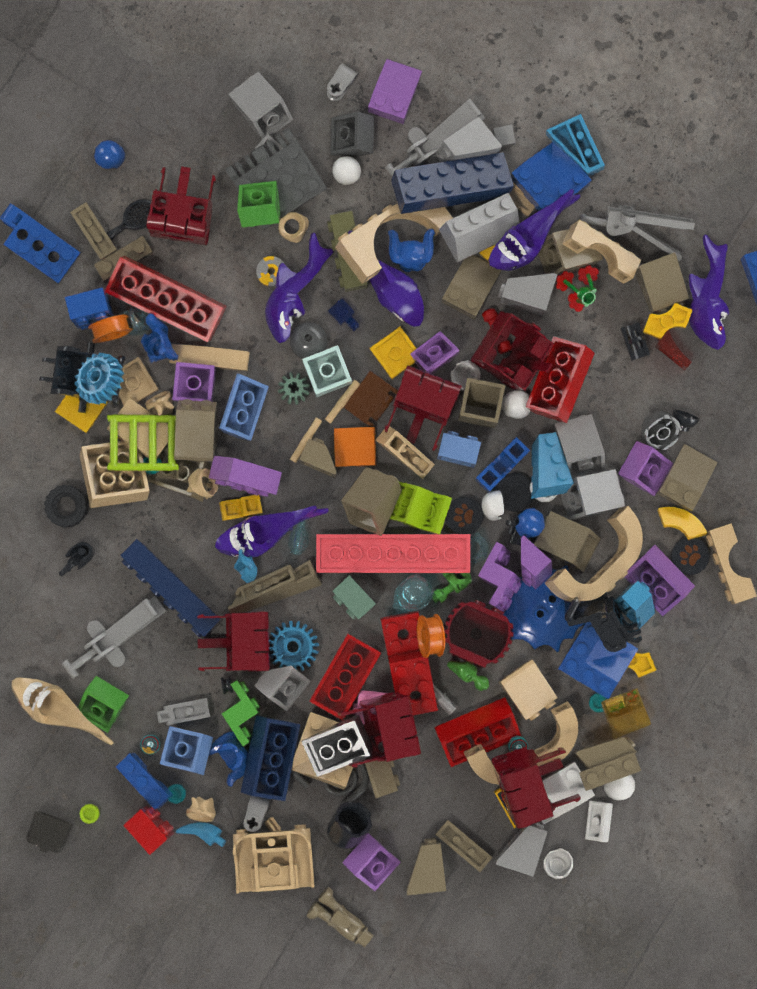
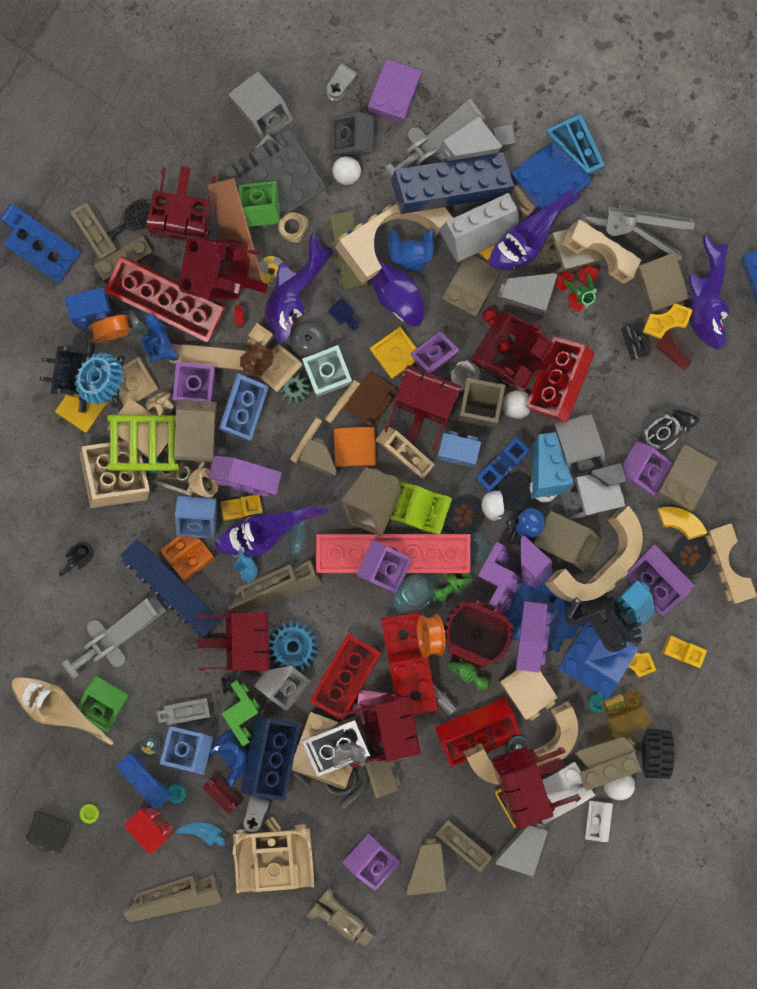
black tyre [44,485,88,528] -> none
blue hair [94,140,125,169] -> none
tan piece [186,797,216,822] -> none
black cylinder [327,801,372,849] -> none
sand green brick [332,575,376,620] -> none
white hair [544,848,573,879] -> none
none -> dark tan wedge [123,875,222,922]
none -> orange slope [160,536,215,583]
none -> medium blue brick [175,495,217,539]
none -> dark red piece [178,238,268,300]
none -> dark red hinge [202,774,243,815]
none -> nougat window [207,178,263,282]
none -> red tile [234,306,244,328]
none -> reddish brown hair [240,345,274,376]
none -> tan brick [247,323,274,348]
none -> tan tile [258,343,303,392]
none -> clear bracket [329,741,367,768]
none -> medium lavender slope [356,540,412,594]
none -> medium lavender brick [516,601,551,673]
none -> tile [588,463,626,487]
none -> black tyre [642,729,674,779]
none -> yellow slope [661,635,707,668]

